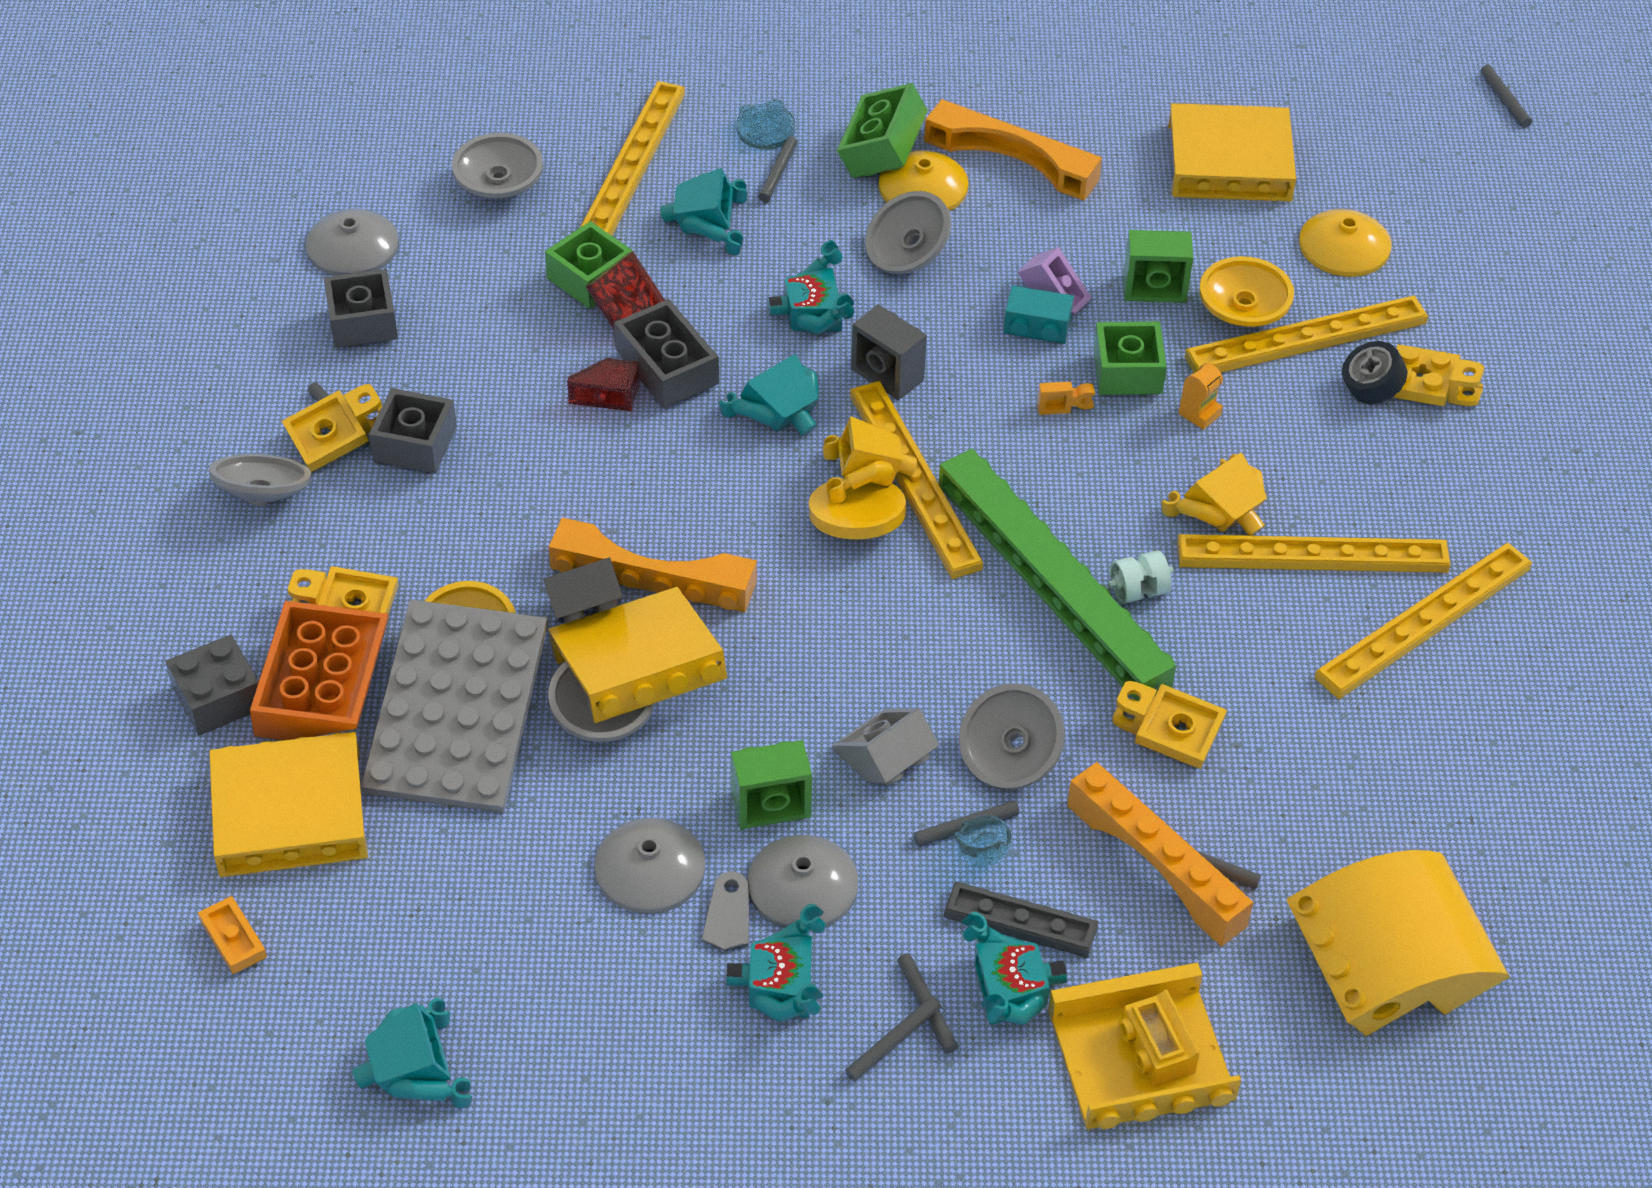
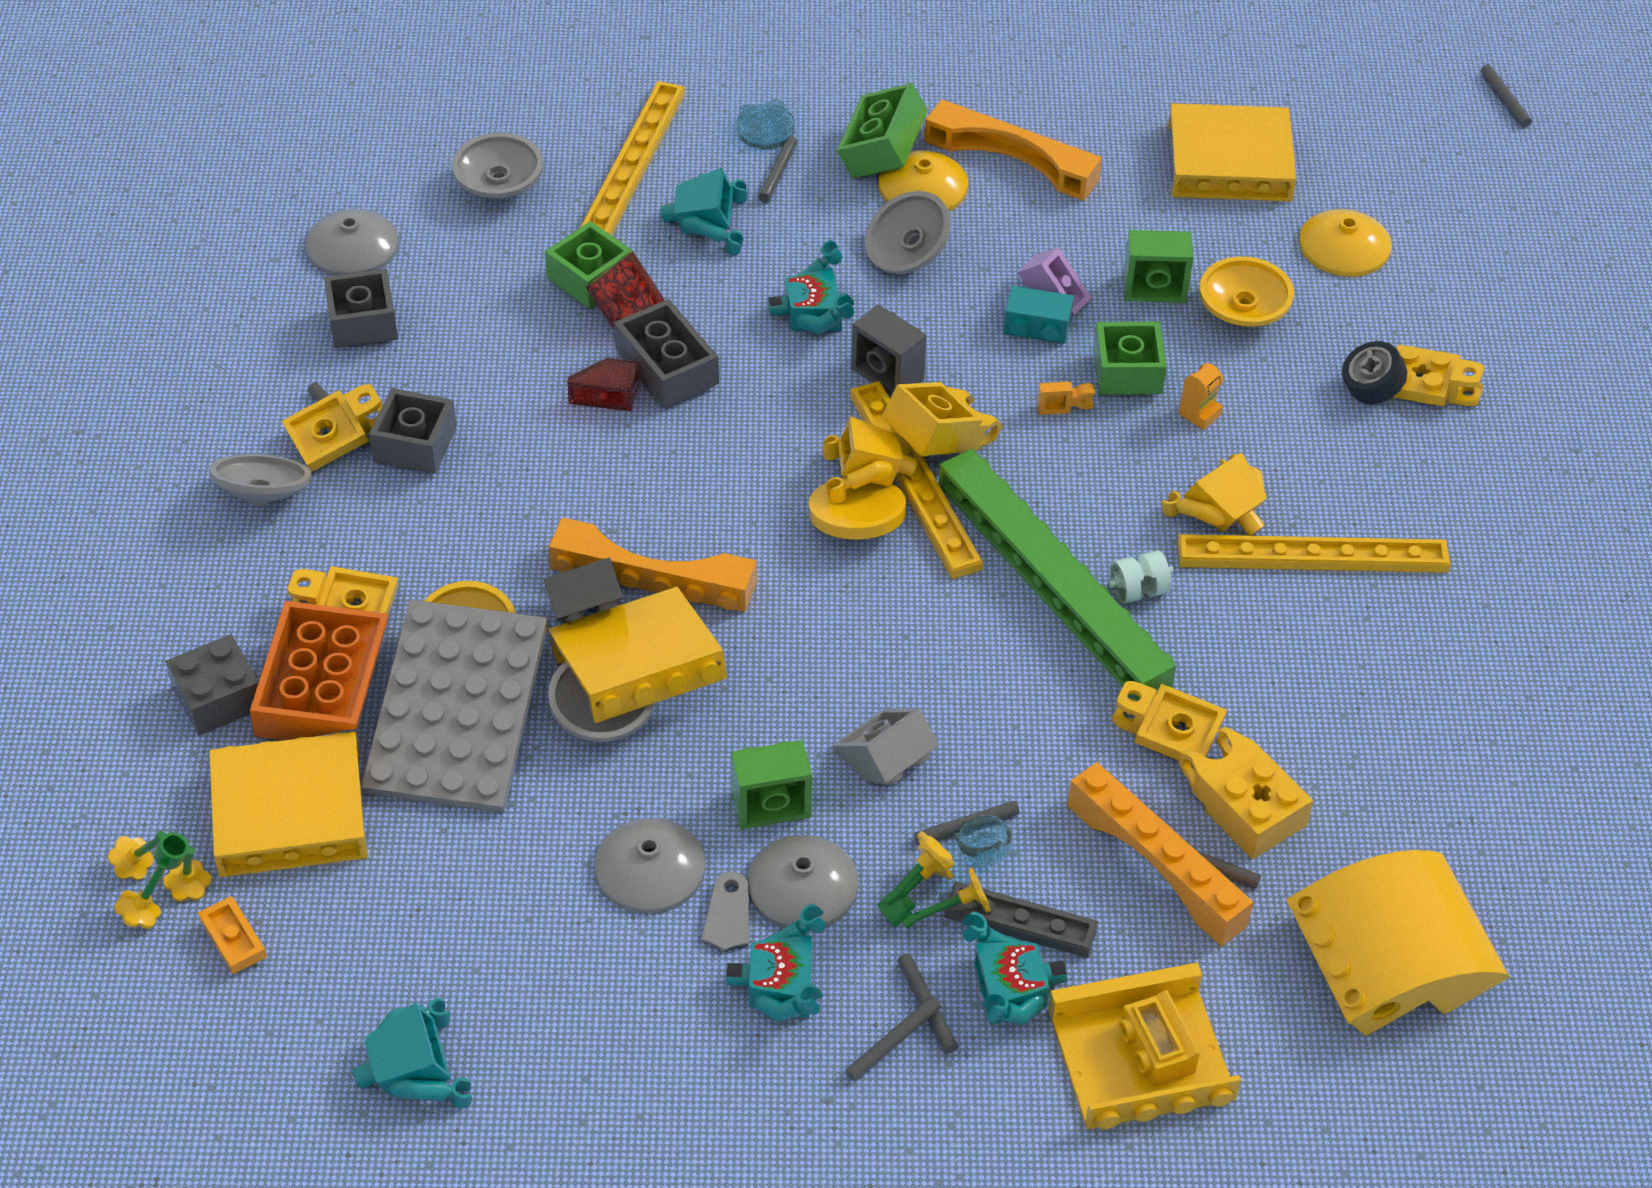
teal torso [718,354,819,437] -> none
light grey dish [959,683,1065,790] -> none
yellow tile [1184,295,1428,373] -> none
yellow tile [1314,542,1533,700] -> none
none -> yellow plant [107,831,211,929]
none -> plant [877,831,991,929]
none -> yellow brick [881,382,1003,456]
none -> yellow brick [1178,727,1313,860]

